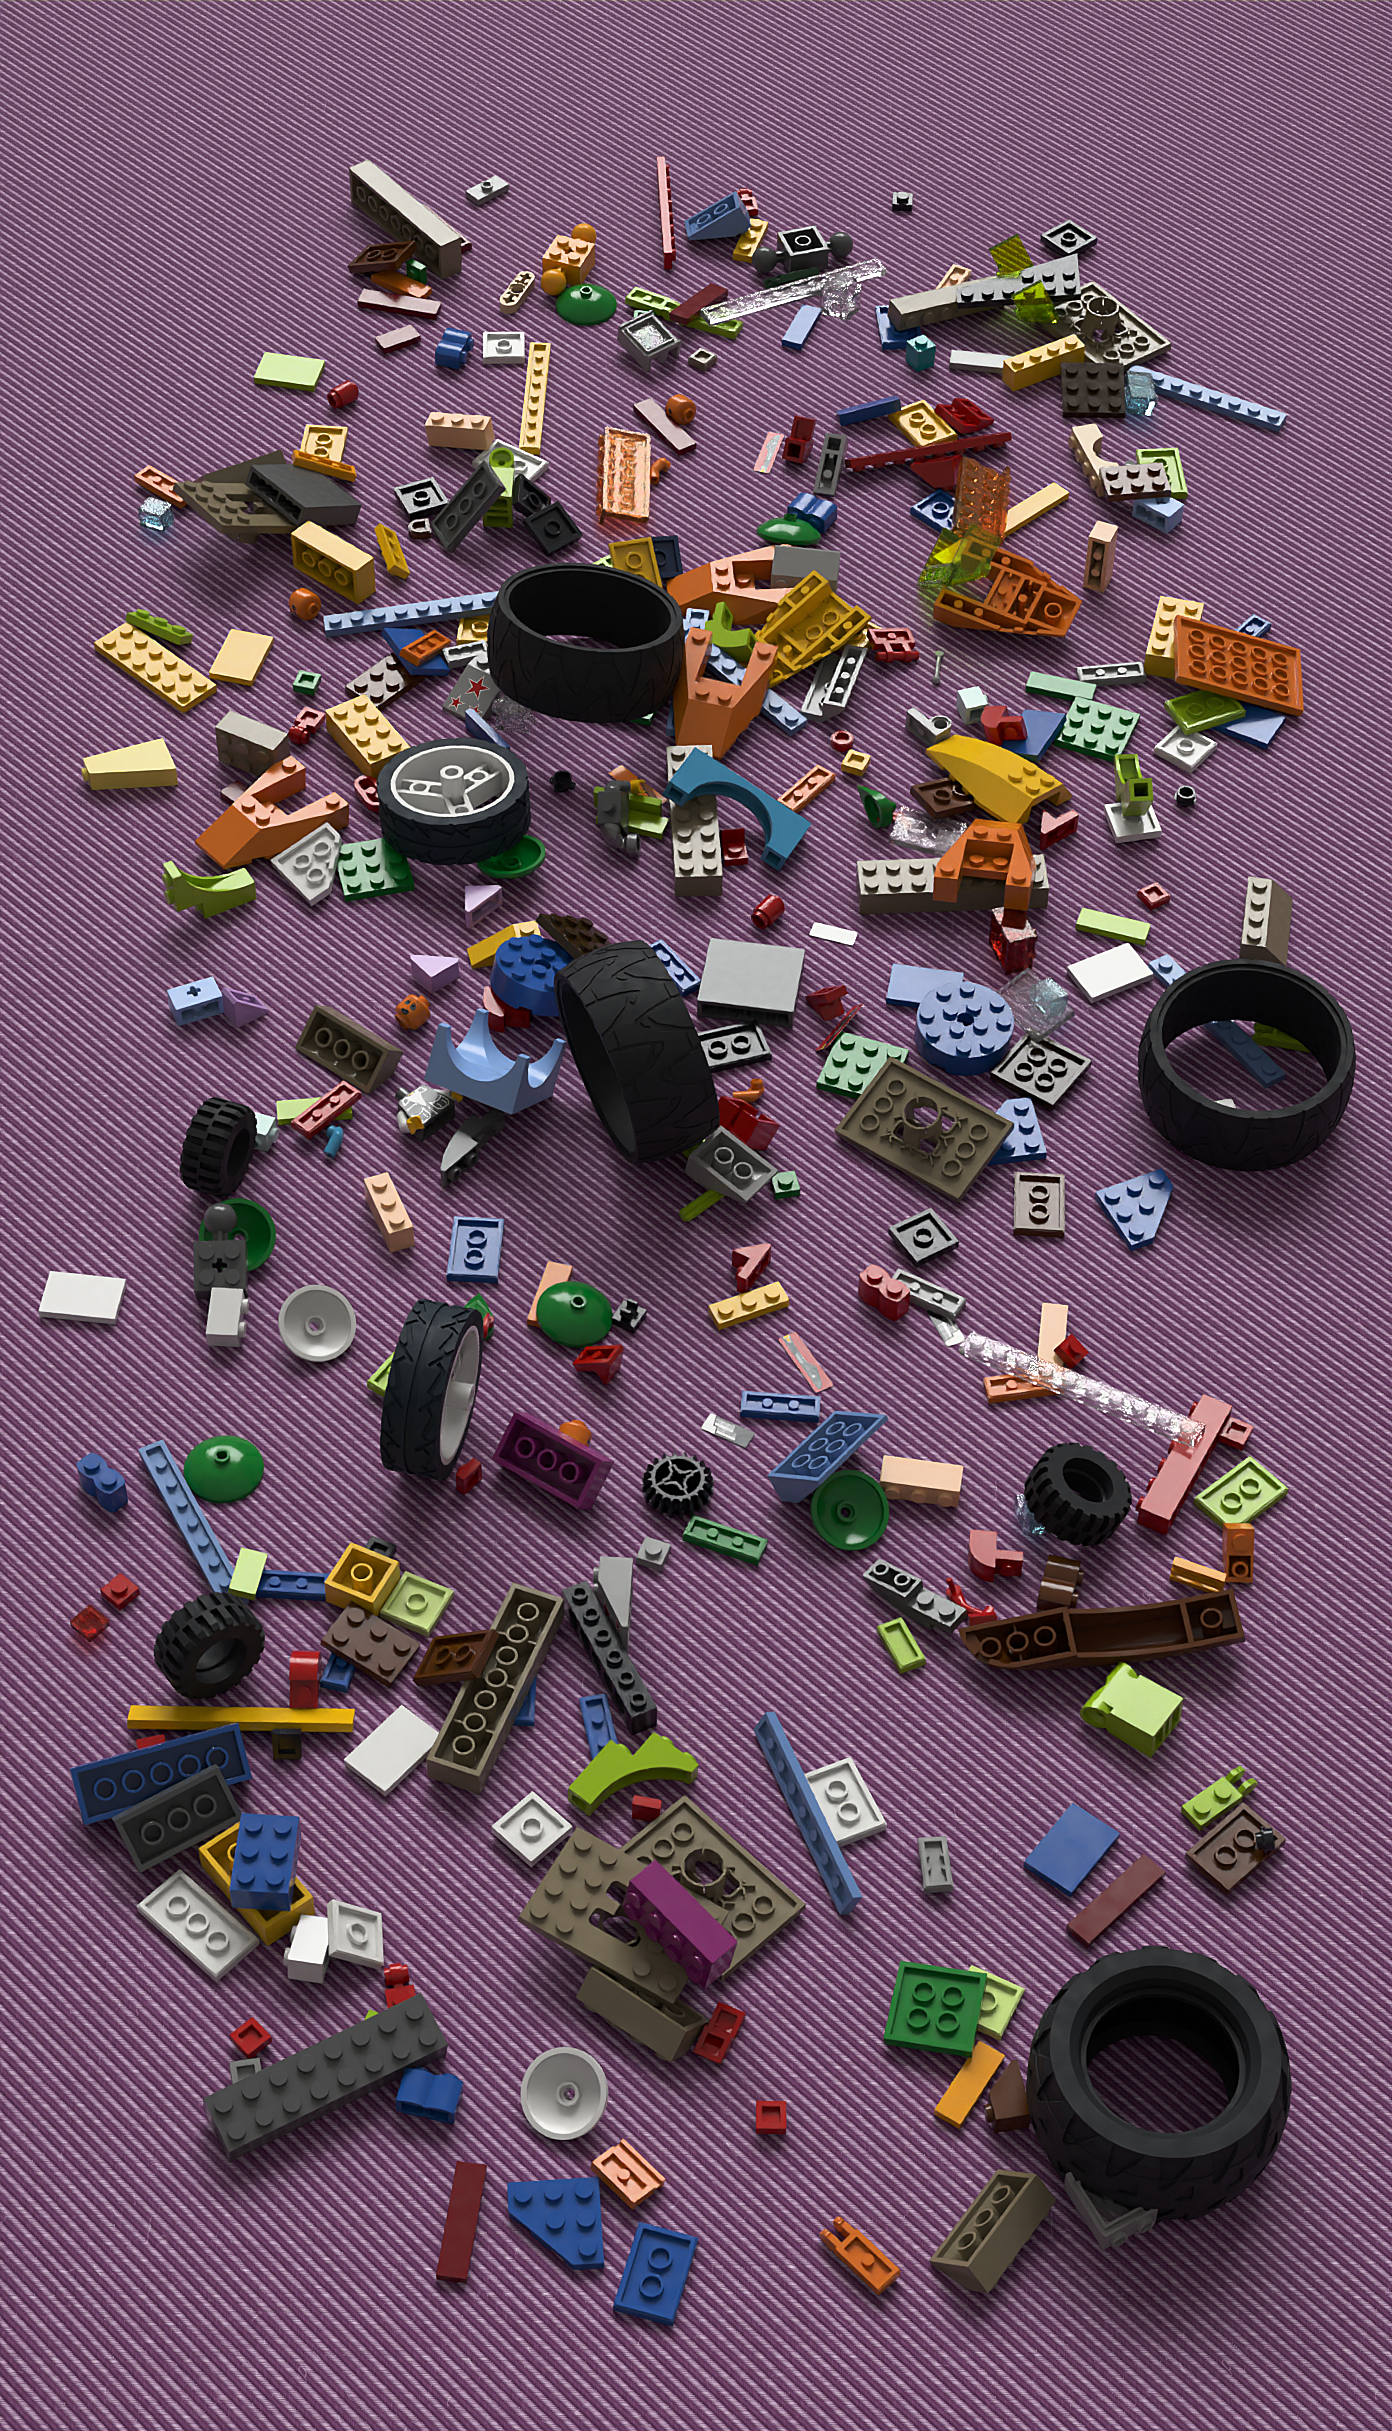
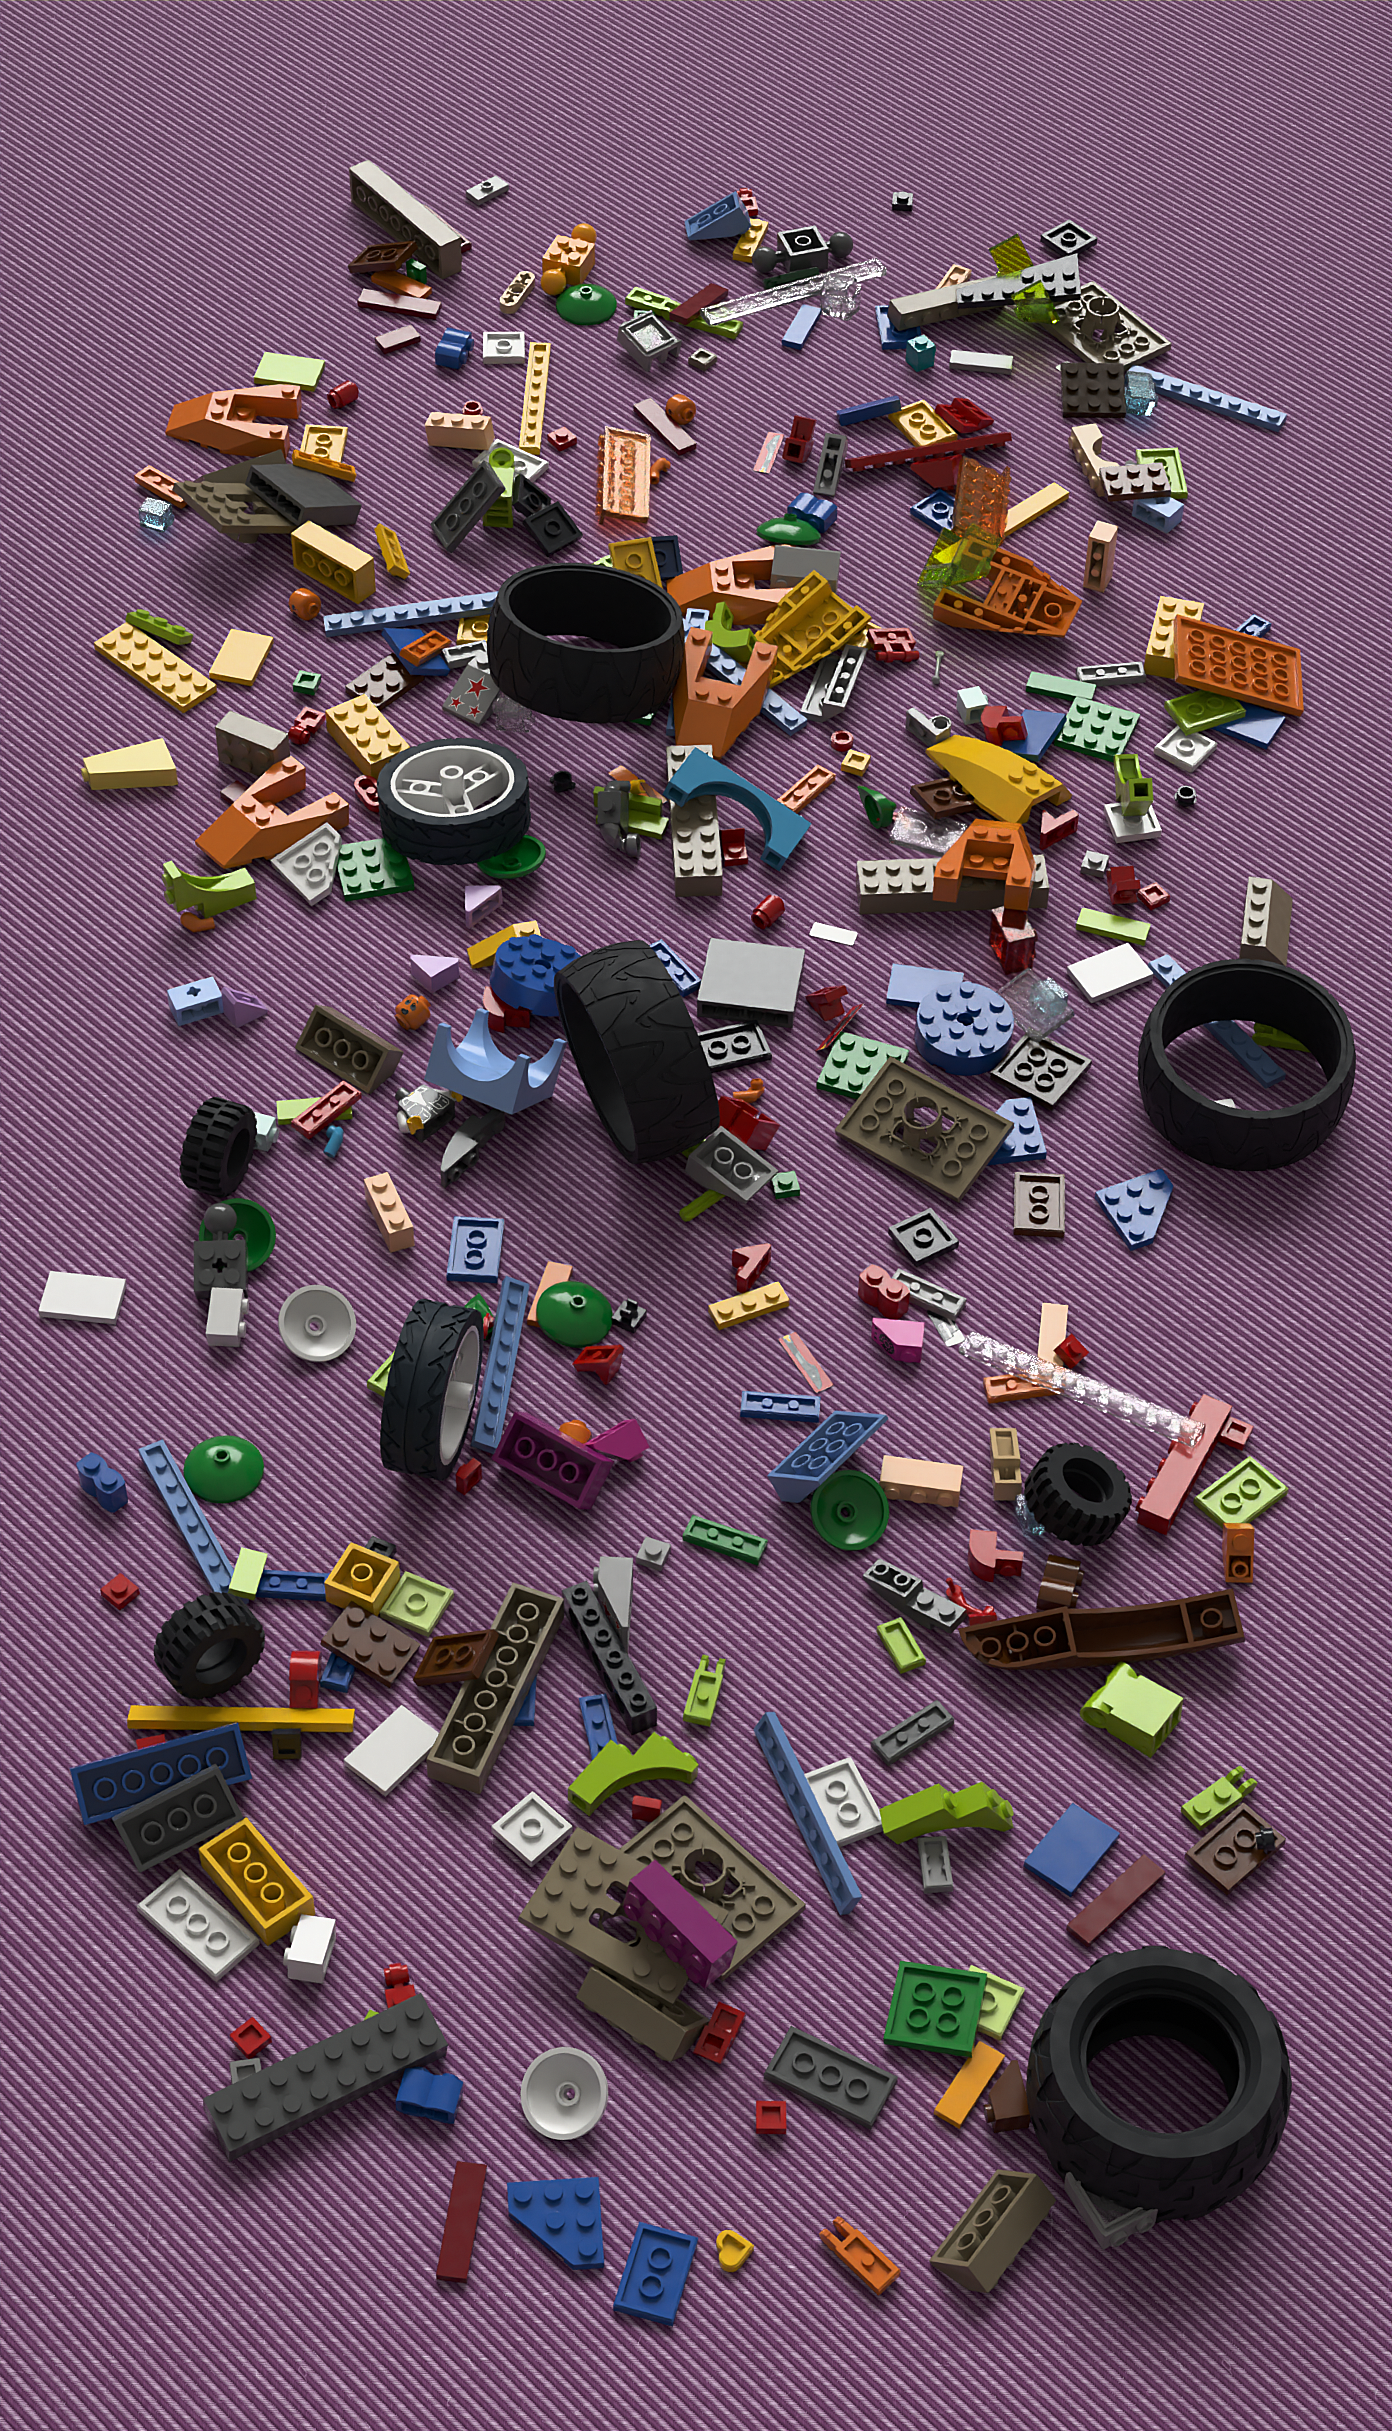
clear red plate [70,1604,110,1643] -> none
blue brick [229,1813,302,1911] -> none
white tile [327,1899,384,1969] -> none
plate [393,477,449,520] -> none
reddish brown tile [408,519,431,540] -> none
blue tile [465,708,510,750] -> none
dark brown plate [535,913,611,959] -> none
plate [590,2139,665,2210] -> none
black gear [642,1451,714,1519] -> none
plate [657,156,676,269] -> none
sticker [701,1414,755,1447] -> none
clear plate [935,830,962,856] -> none
yellow brick [1002,334,1085,392] -> none
light orange tile [1169,1557,1227,1593] -> none
none -> orange wedge [165,384,302,460]
none -> orange arm [180,912,215,933]
none -> red plate [462,401,483,416]
none -> medium blue plate [471,1276,530,1454]
none -> red plate [547,426,577,452]
none -> dark pink slope [584,1419,649,1462]
none -> lime hinge [683,1655,726,1727]
none -> yellow tile [716,2230,754,2272]
none -> dark grey tile [764,2026,898,2130]
none -> slope [871,1318,925,1363]
none -> dark grey tile [871,1700,955,1766]
none -> lime arch [879,1782,1014,1844]
none -> tan slope [989,1428,1022,1501]
none -> light grey plate [1080,851,1109,878]
none -> red brick [1106,866,1141,905]

